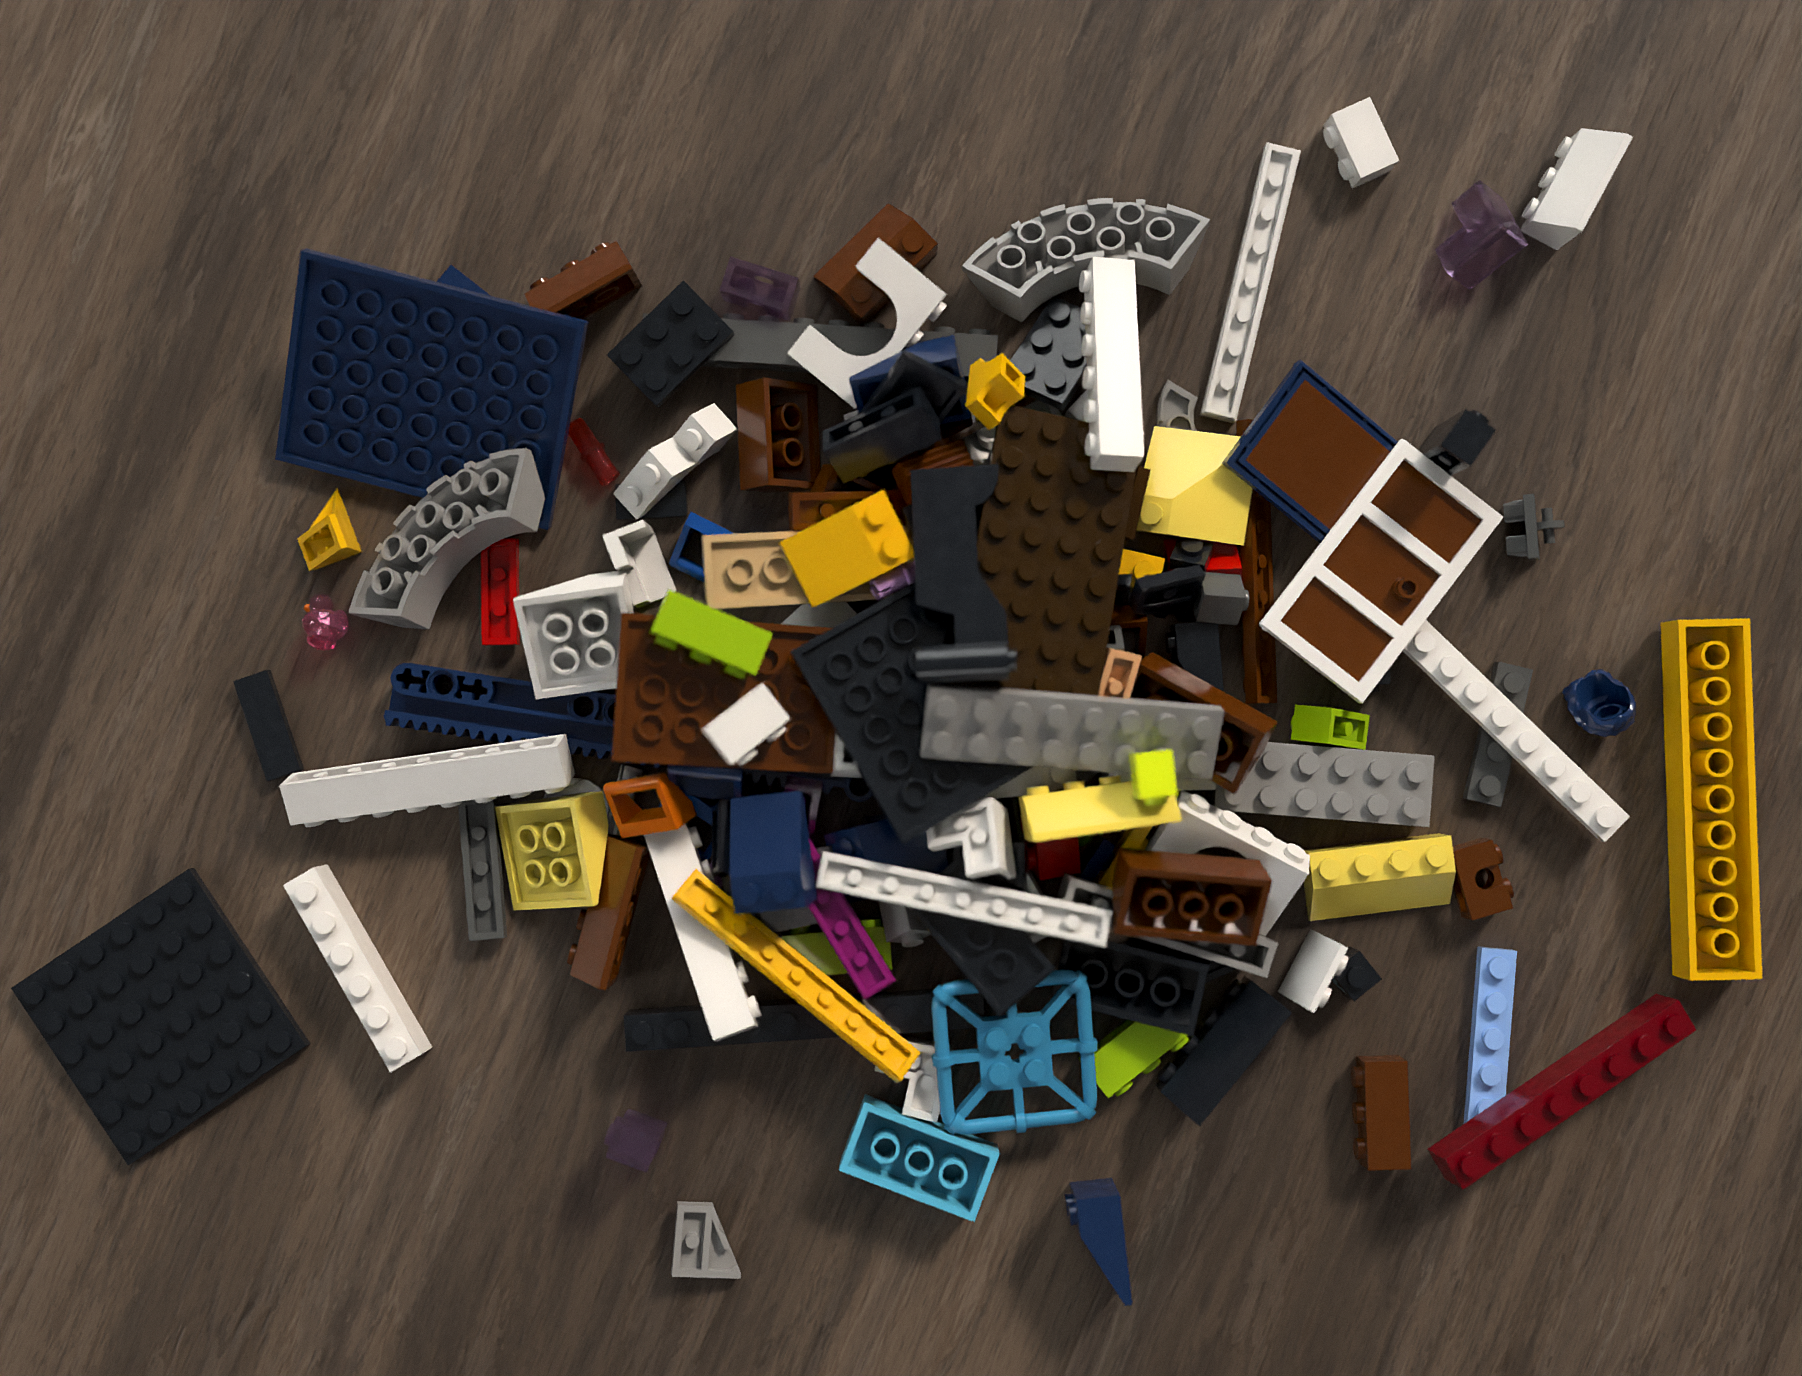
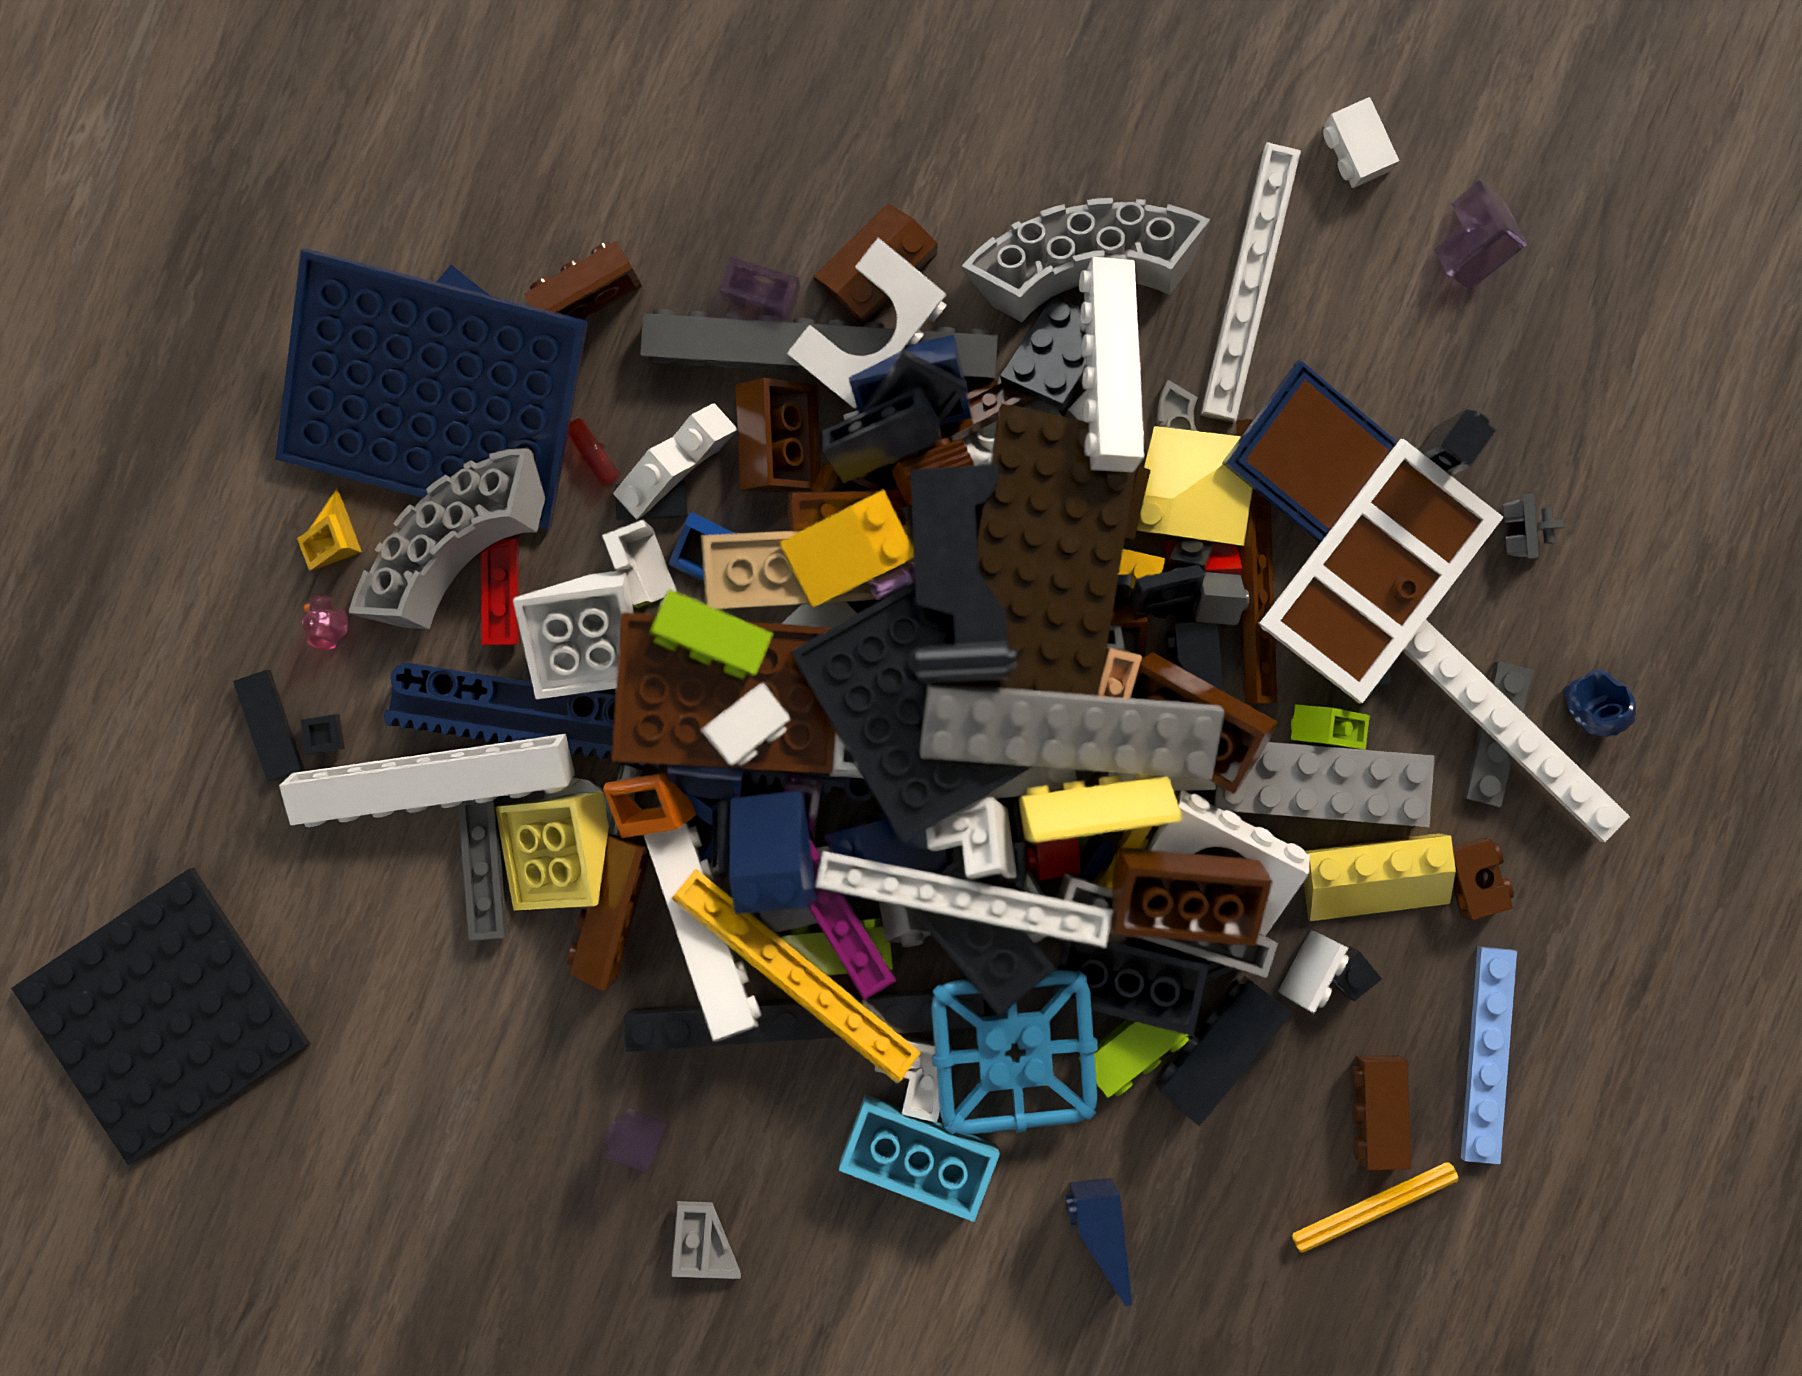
white brick [283,864,432,1073] -> none
black plate [607,280,734,408] -> none
yellow brick [966,353,1025,430] -> none
neon yellow brick [1129,750,1177,806] -> none
dark red brick [1427,994,1696,1190] -> none
white slope [1520,128,1633,250] -> none
yellow brick [1661,618,1762,981] -> none
none -> black plate [300,714,345,755]
none -> yellow axle [1292,1162,1459,1253]

